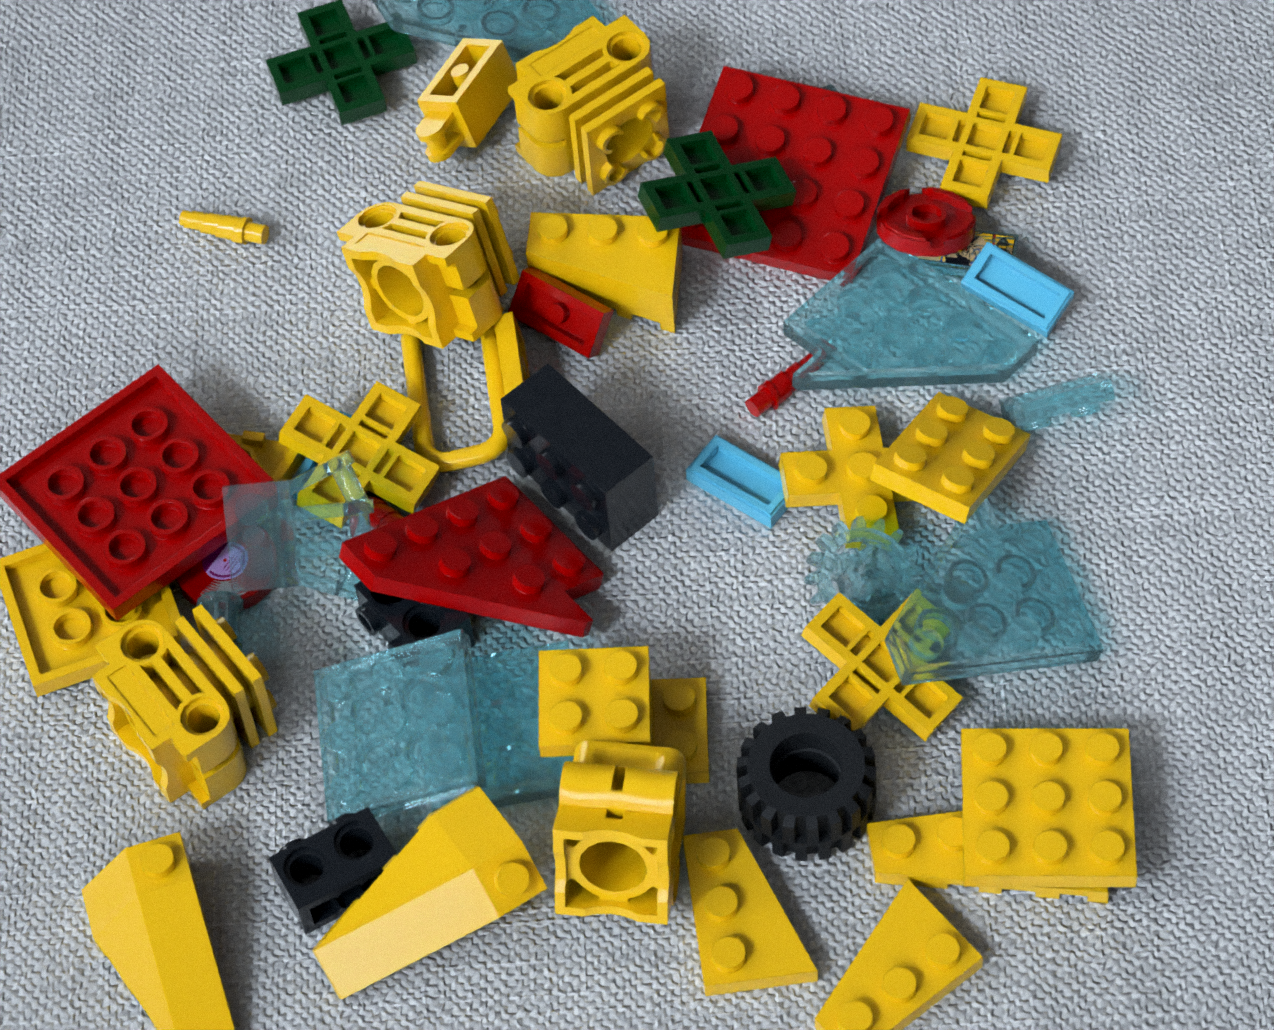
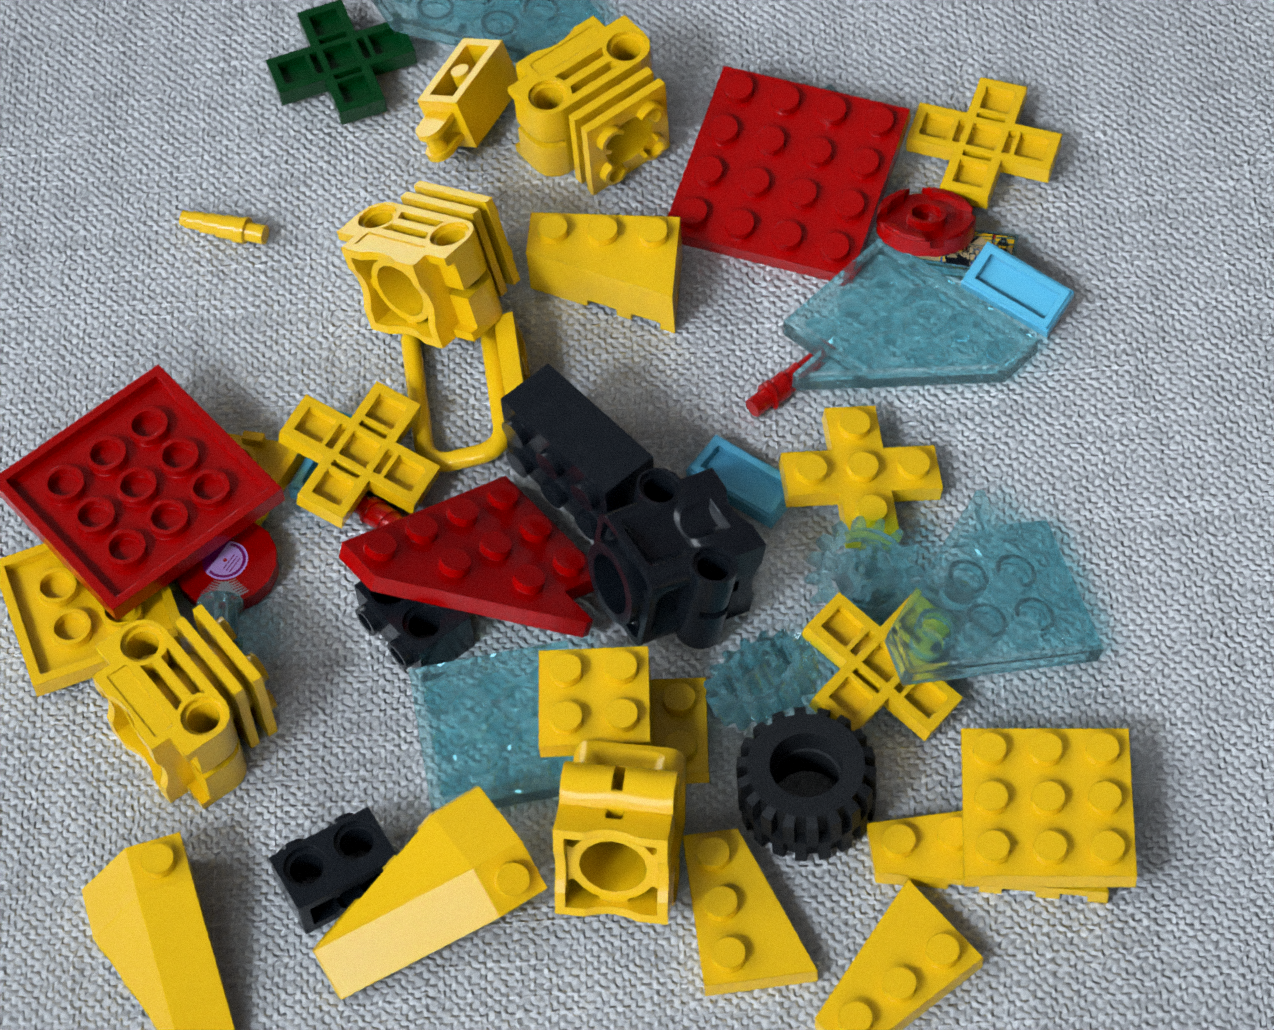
clear light blue plate [222,450,374,601] -> none
clear light blue plate [313,629,487,823] -> none
red plate [508,266,614,358] -> none
dark green plate [637,131,797,259] -> none
yellow plate [870,392,1031,524] -> none
clear light blue plate [999,373,1115,431] -> none
none -> black piece [588,468,766,649]
none -> clear light blue gear [703,629,822,731]

